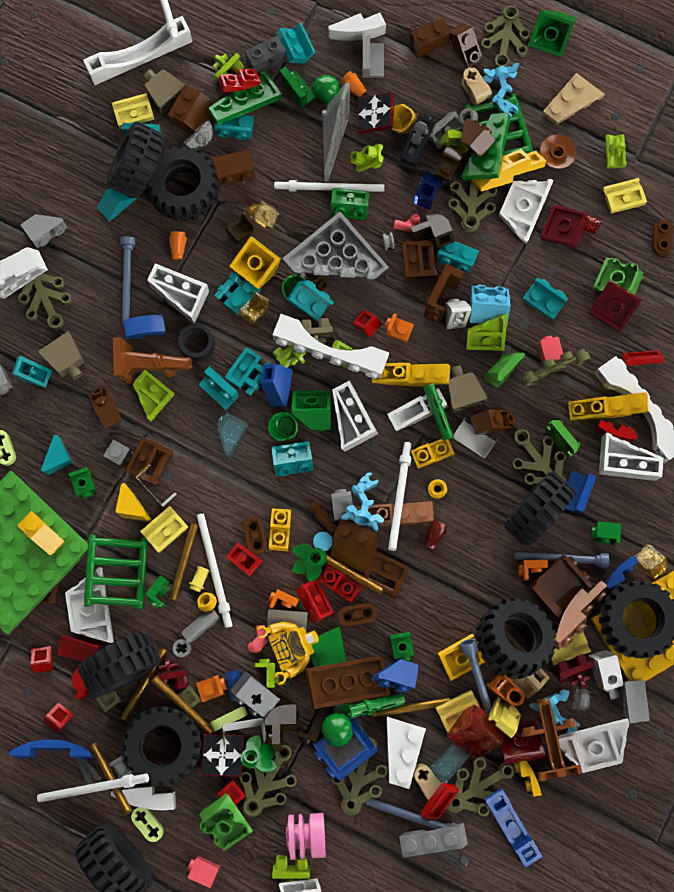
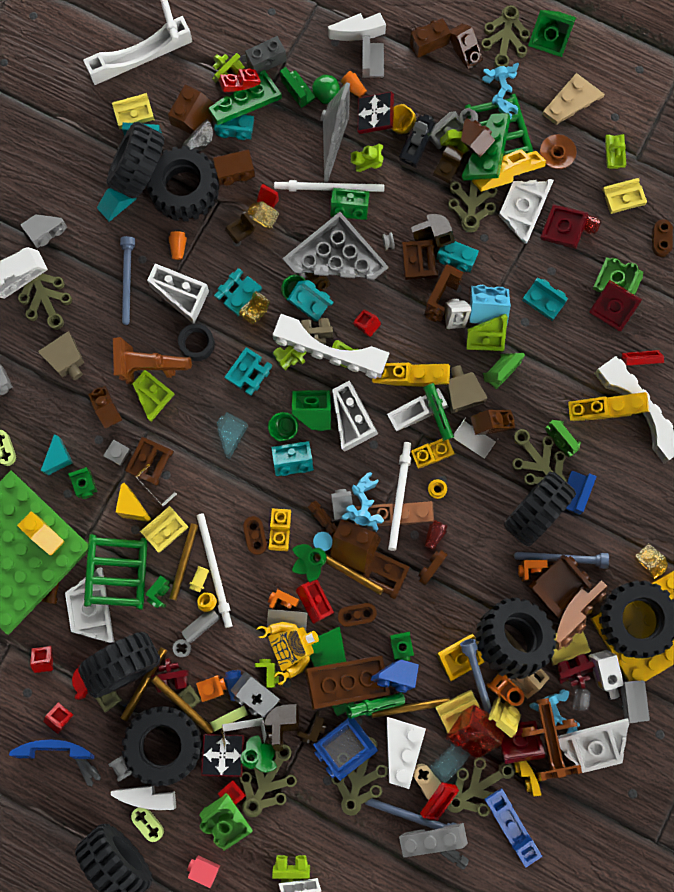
teal slope [12,356,52,388] -> none
white bar [37,773,149,802] -> none
red slope [58,635,101,662] -> none
pearl gold bar [90,743,132,815] -> none
blue slope [123,315,165,339] -> none
dark tan torso [144,69,185,116] -> none
teal bracket [199,366,239,410] -> none
red slope [226,543,262,577] -> none
yellow slope [229,236,281,289] -> none
coral arm [248,625,267,653] -> none
blue slope [260,364,293,408] -> none
teal bracket [276,23,315,64] -> none
bright pink wheel [286,813,326,860] -> none
red slope [318,565,363,604] -> none
green hair [322,713,353,747] -> none
orange bracket [384,314,414,343] -> none
coral arm [394,214,420,232] -> none
clear blue slope [414,171,443,210] -> none
tan piece [461,68,492,105] -> none
olive plant [520,349,591,387] -> none
coral brick [537,336,563,367] -> none
green brick [590,522,621,545] -> none
red slope [594,420,638,443] -> none
white wedge [599,432,663,481] -> none
blue slope [605,556,638,590] -> none
none -> red slope [257,184,279,210]
none -> reddish brown plate [418,550,448,586]

